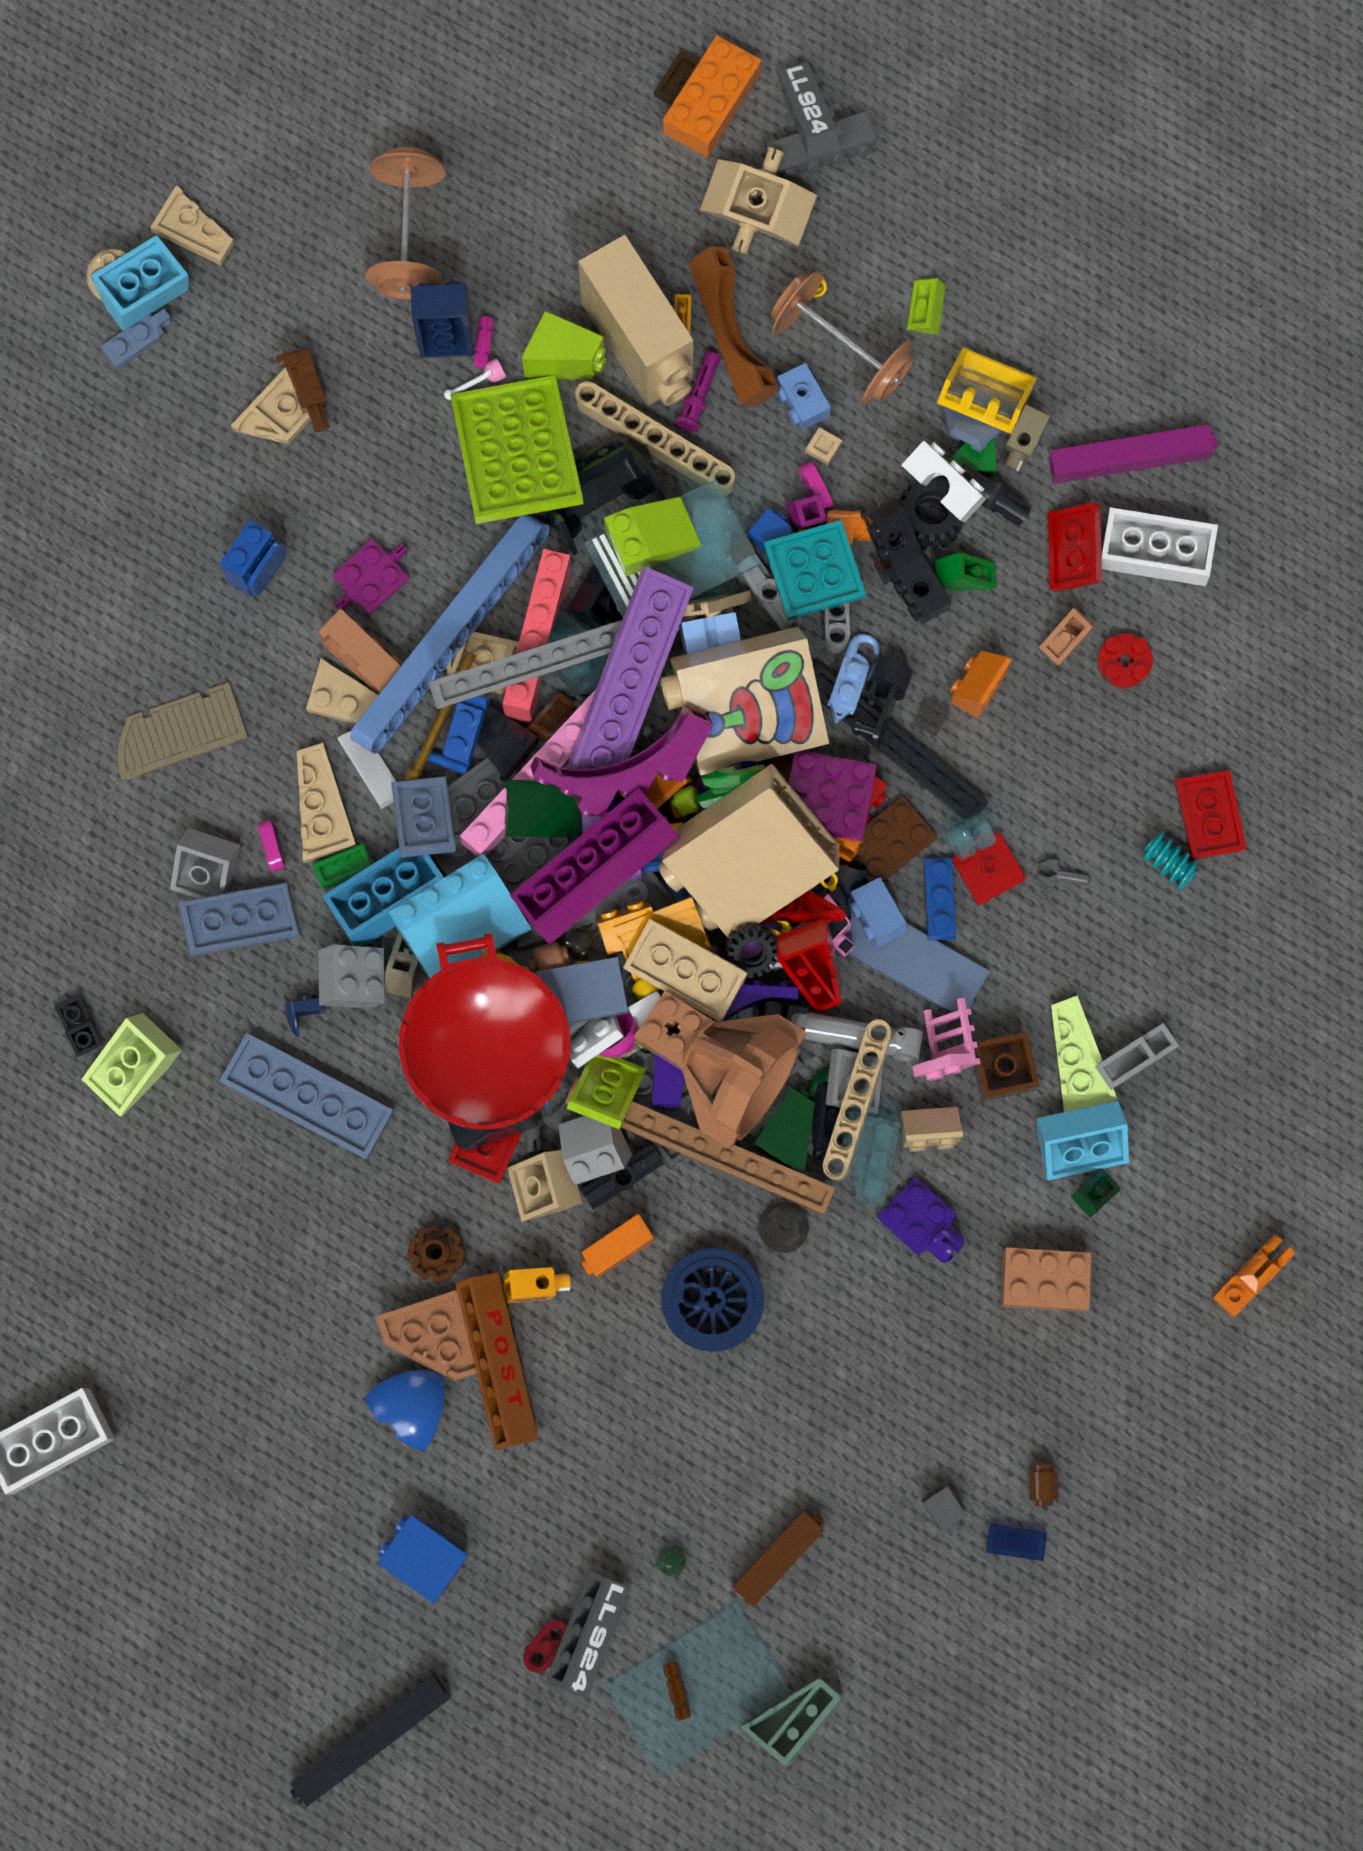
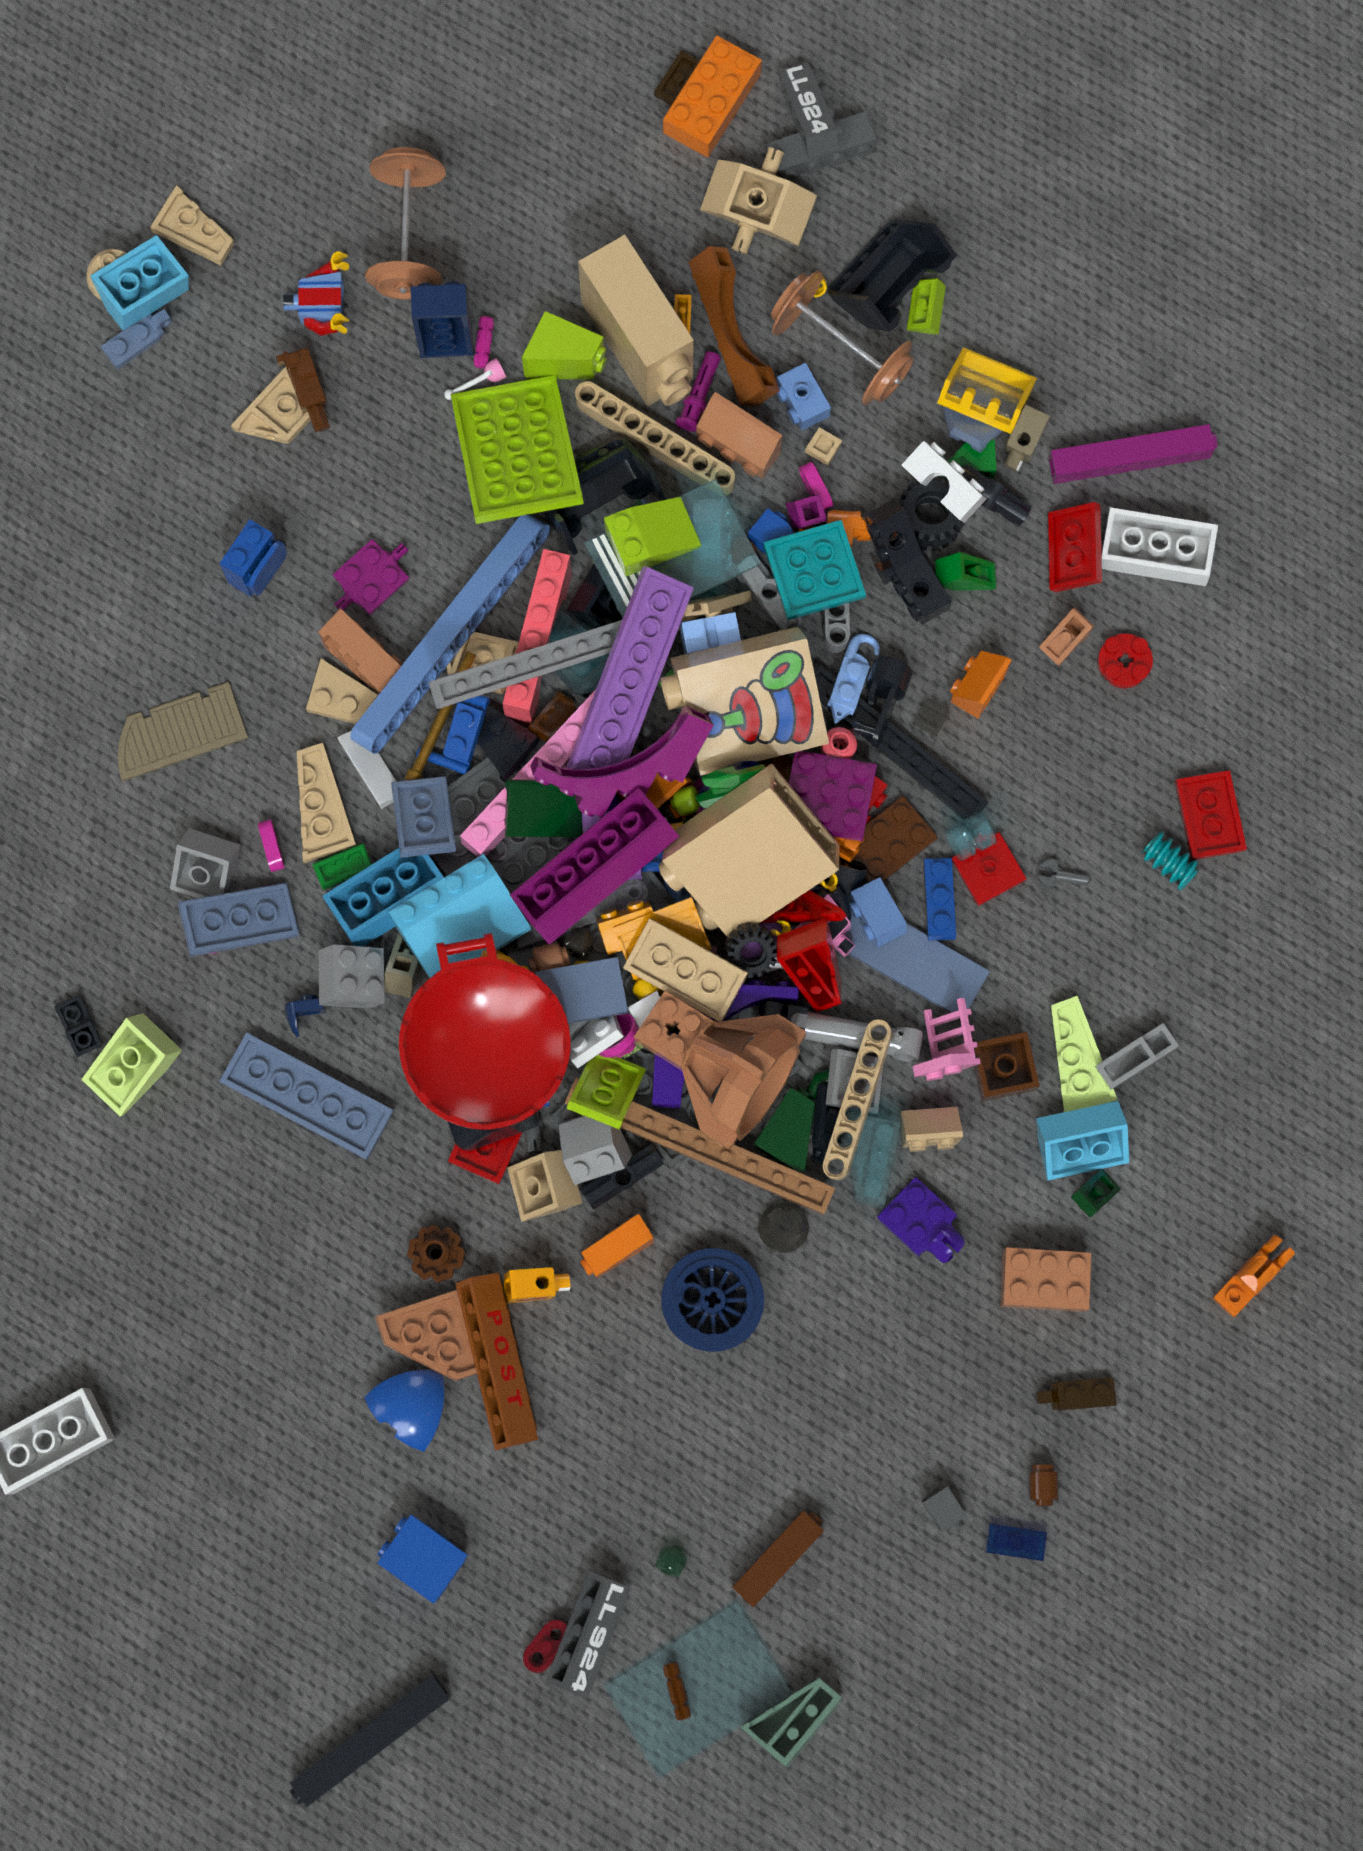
none -> torso [283,251,350,336]
none -> nougat slope [696,392,782,479]
none -> coral head [820,727,857,760]
none -> black windscreen [827,219,958,332]
none -> dark brown hinge [1036,1377,1117,1411]

